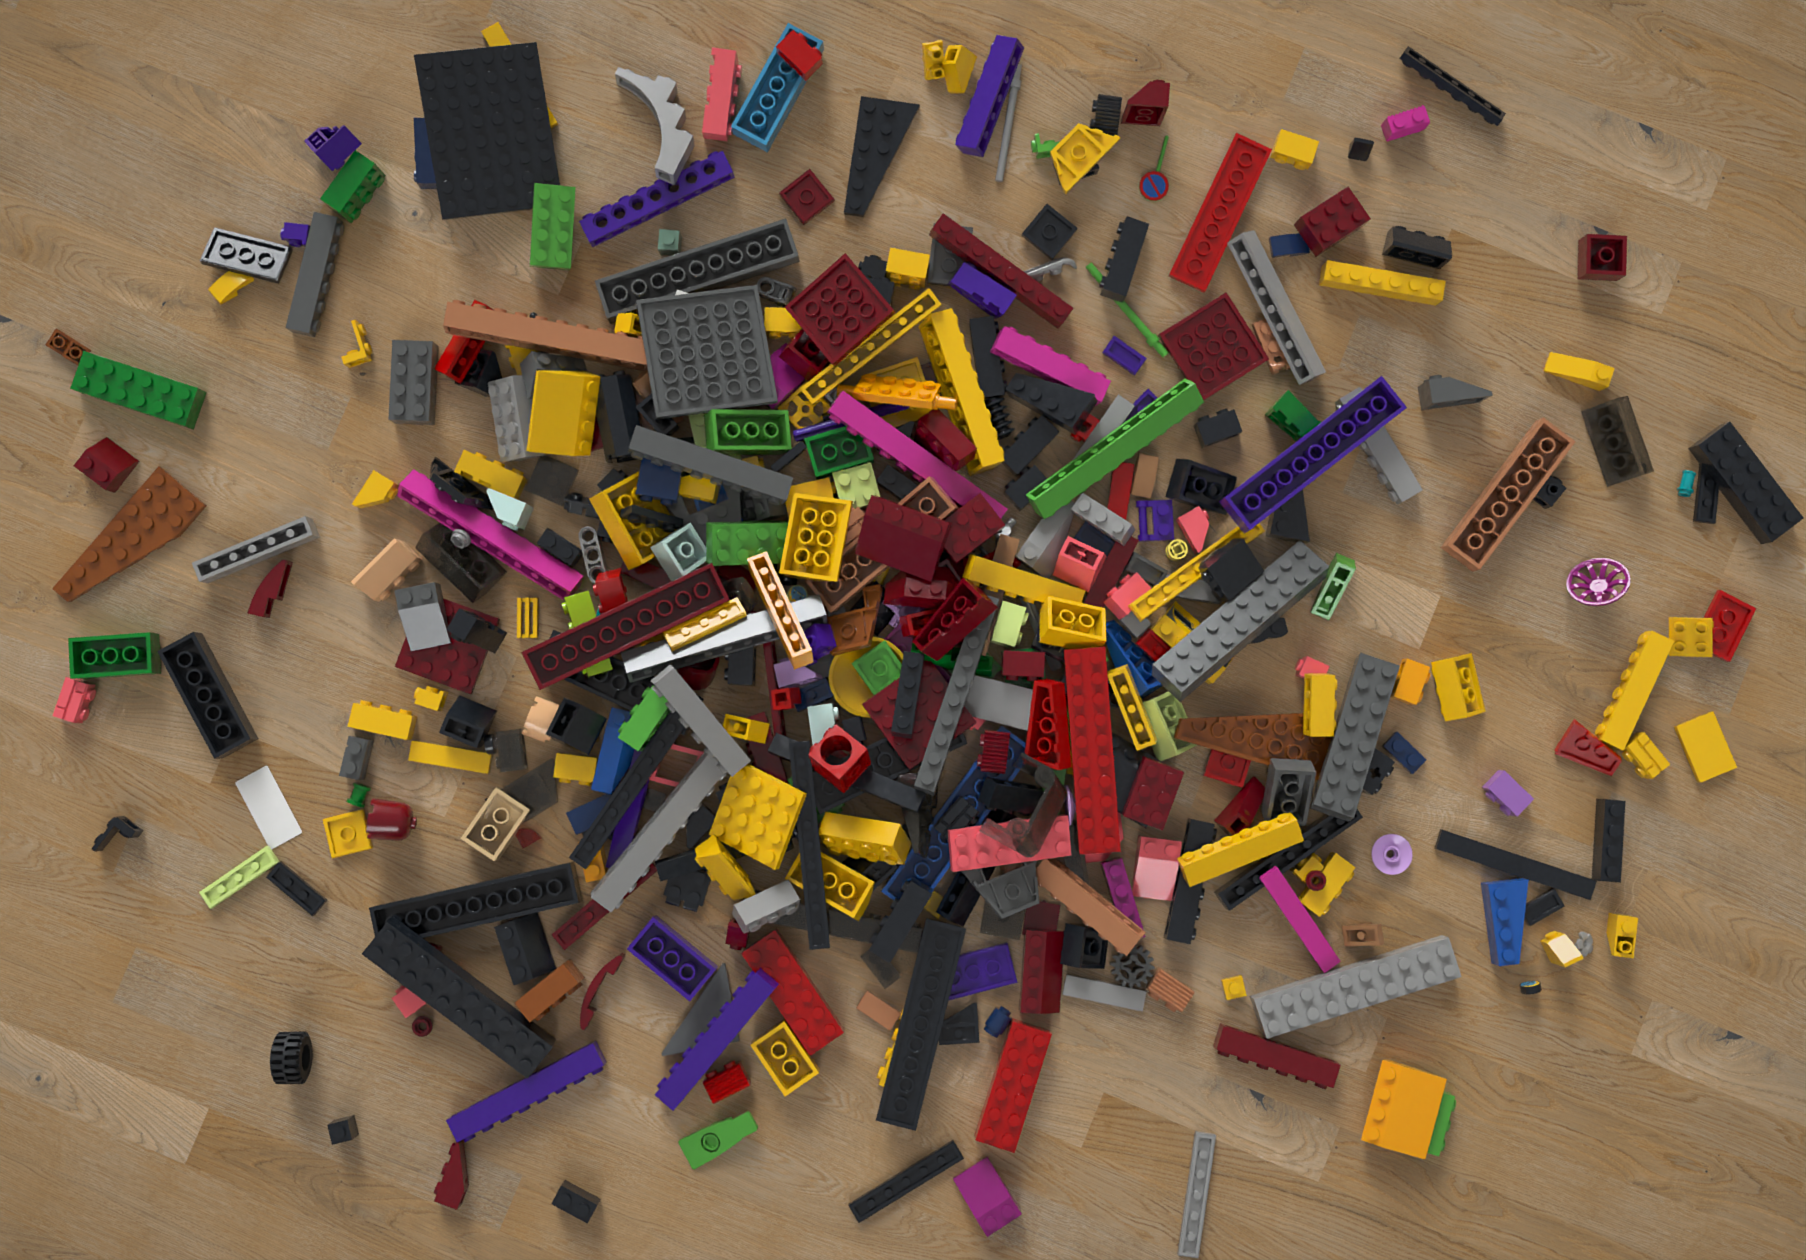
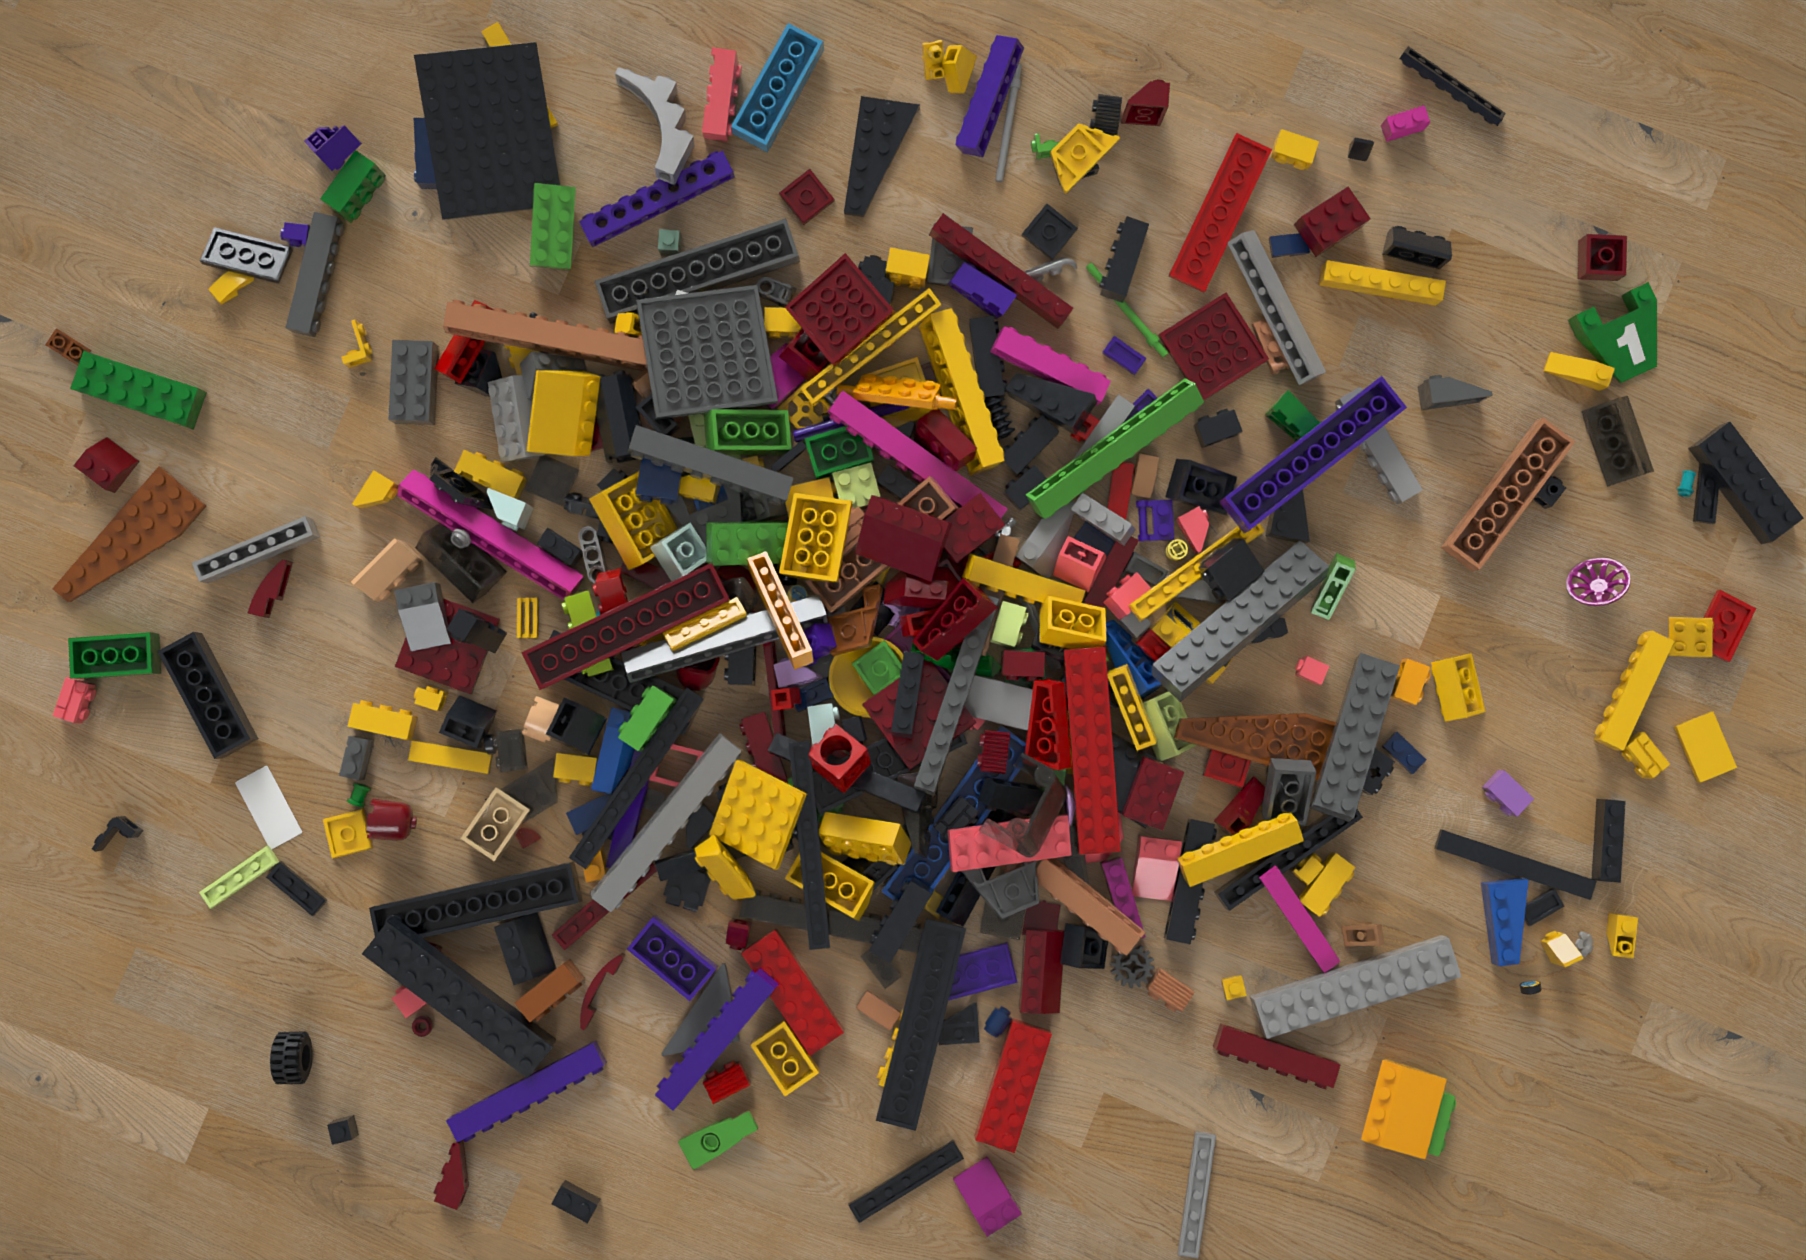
black plate [620,505,683,533] -> none
light grey brick [651,665,751,777] -> none
yellow slope [723,714,770,744] -> none
light grey brick [732,880,800,934] -> none
red brick [776,30,823,81] -> none
light grey tile [1062,974,1147,1012] -> none
piece [1139,135,1169,201] -> none
yellow brick [1303,673,1337,737] -> none
dark red plate [1305,870,1326,891] -> none
lavender dish [1371,834,1412,875] -> none
red wing [1554,719,1622,776] -> none
none -> green wedge [1568,282,1657,383]

